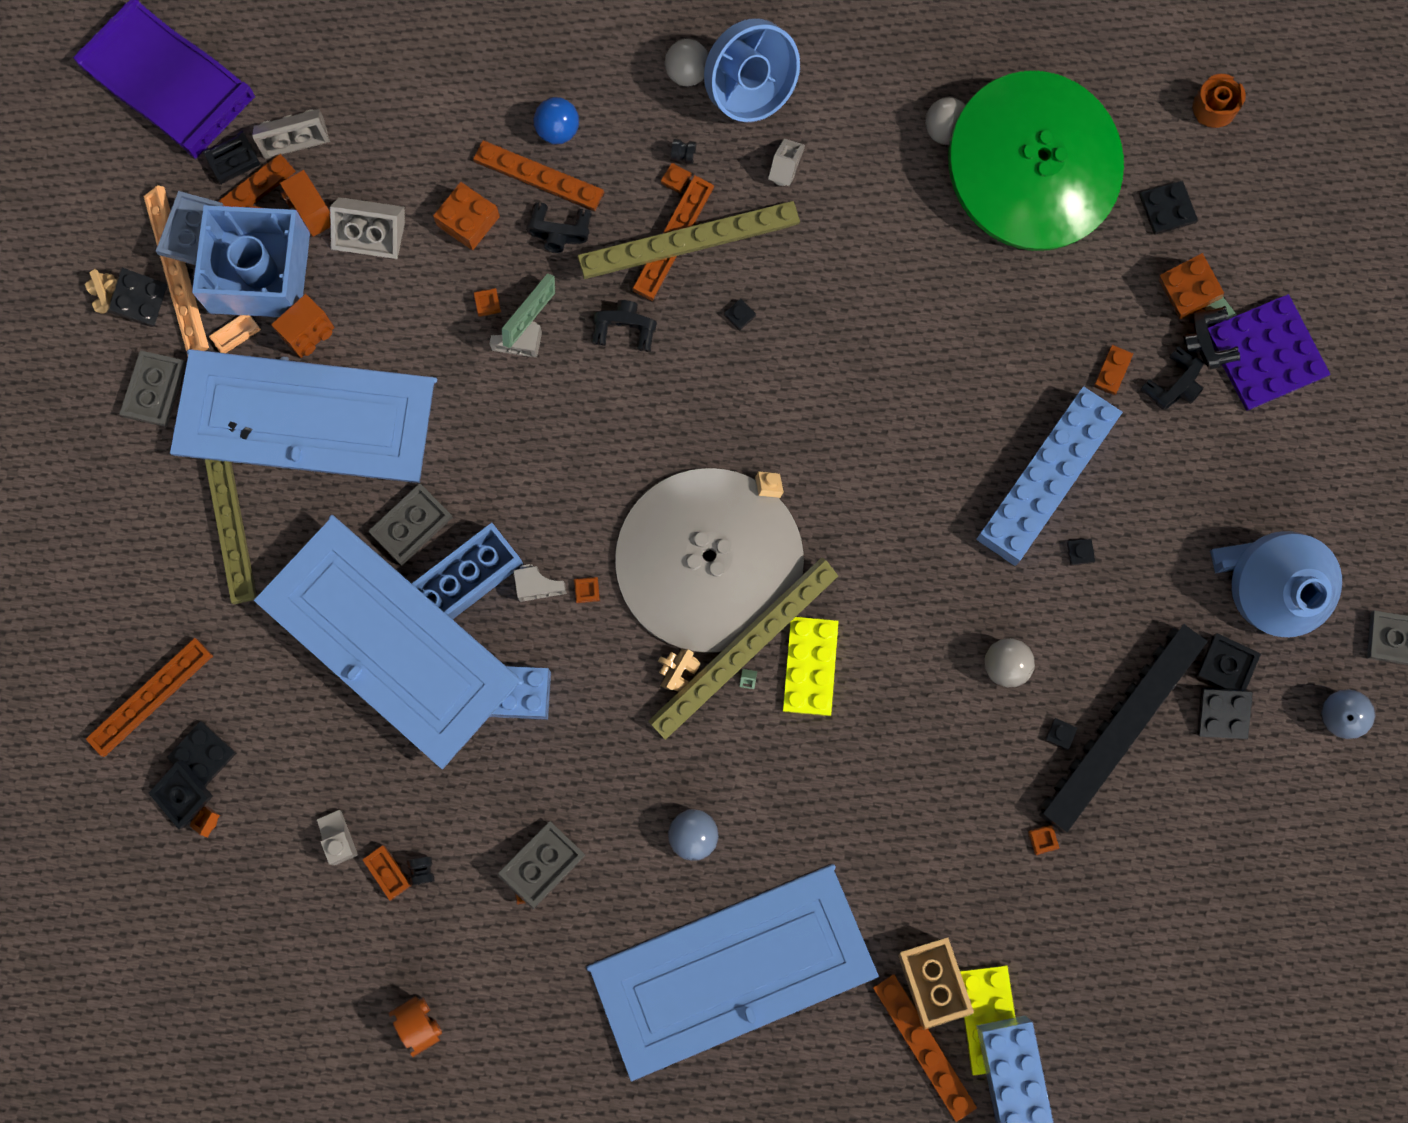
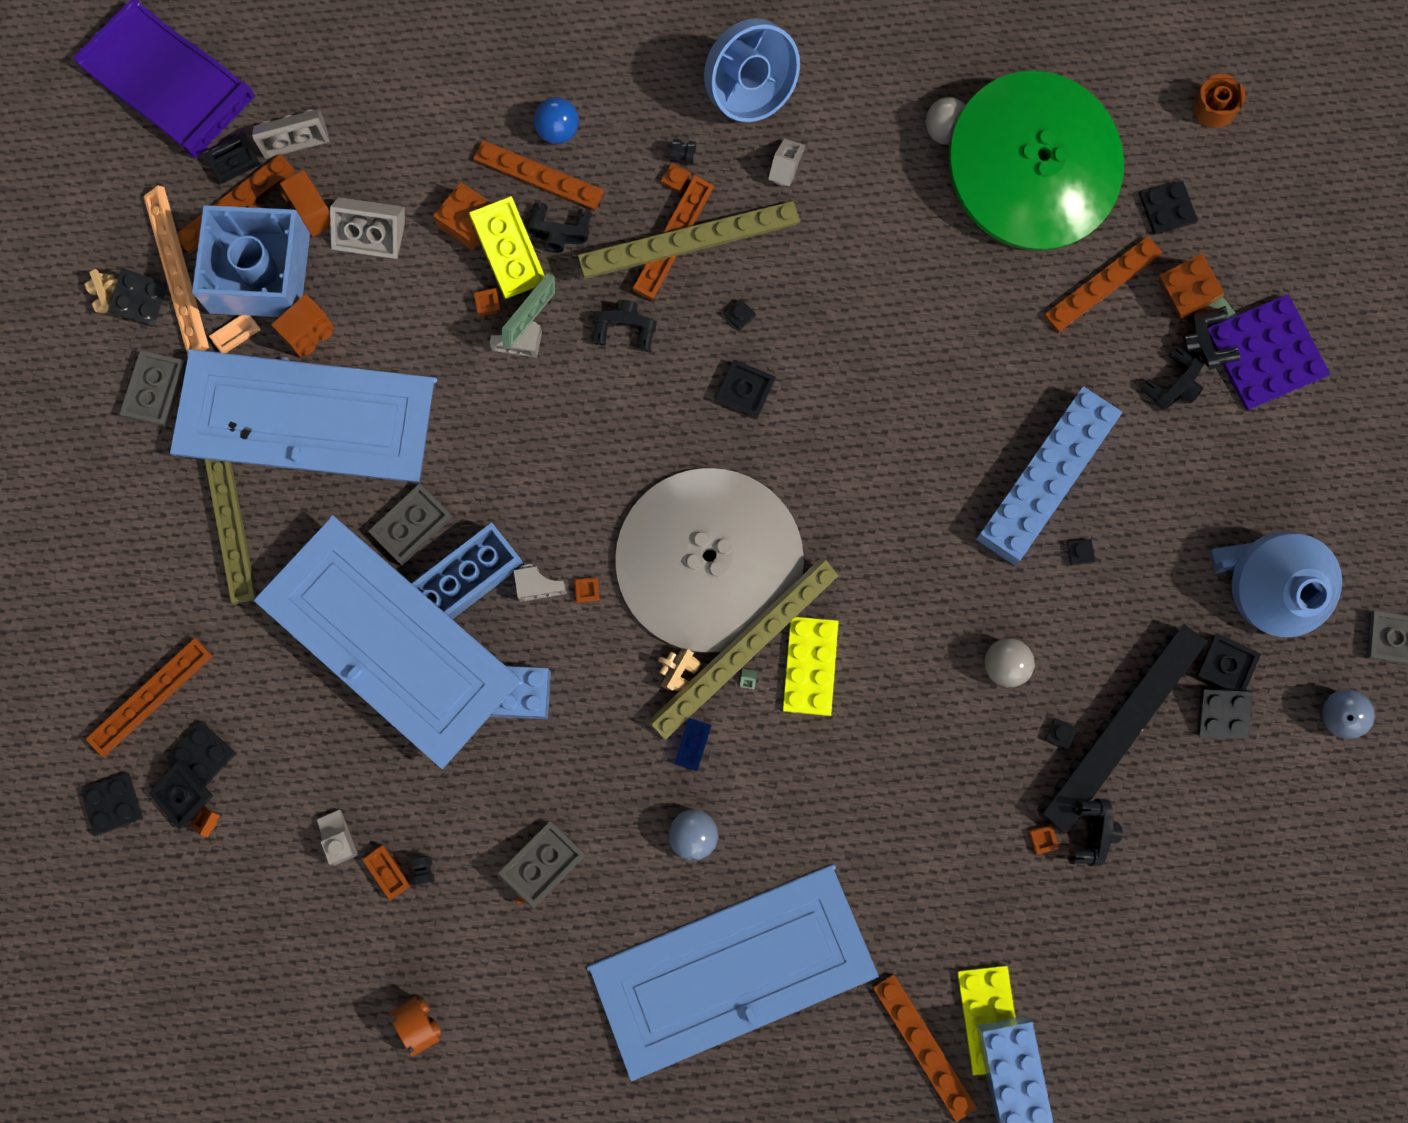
sand blue plate [156,191,224,265] -> none
light grey piece [664,39,708,87] -> none
tan plate [755,471,784,498] -> none
tan brick [899,938,974,1030] -> none
dark orange plate [1094,345,1133,395] -> none
none -> black plate [81,773,143,837]
none -> neon yellow plate [469,196,545,300]
none -> clear blue plate [674,718,712,772]
none -> black plate [715,359,776,420]
none -> dark orange plate [1044,236,1163,333]
none -> black connector [1067,798,1123,866]

